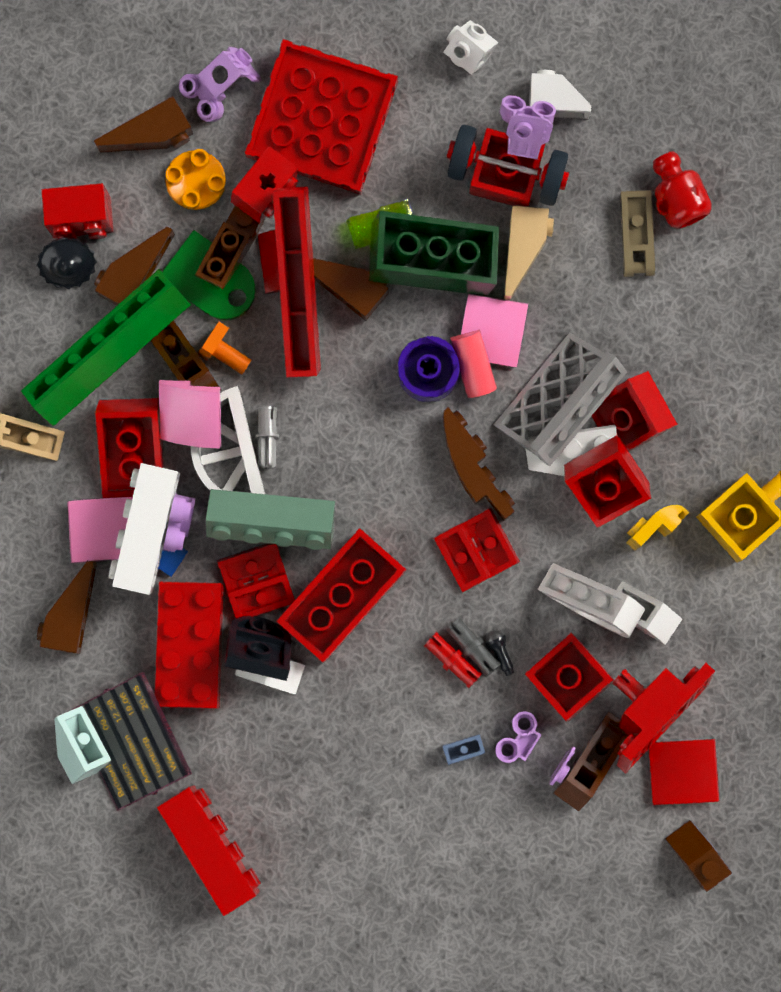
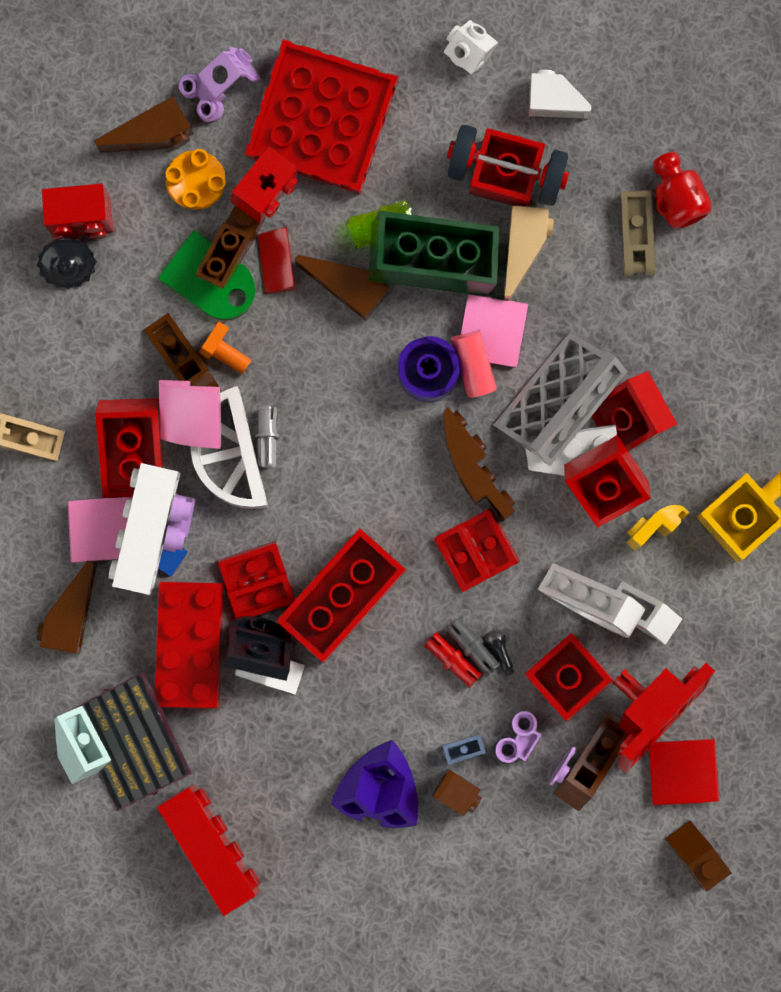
green brick [21,269,191,426] -> none
reddish brown slope [94,227,175,306] -> none
sand green slope [206,489,335,550] -> none
red brick [273,186,321,378] -> none
lavender piece [500,96,556,159] -> none
none -> dark purple brick [331,740,418,828]
none -> reddish brown slope [432,768,482,816]

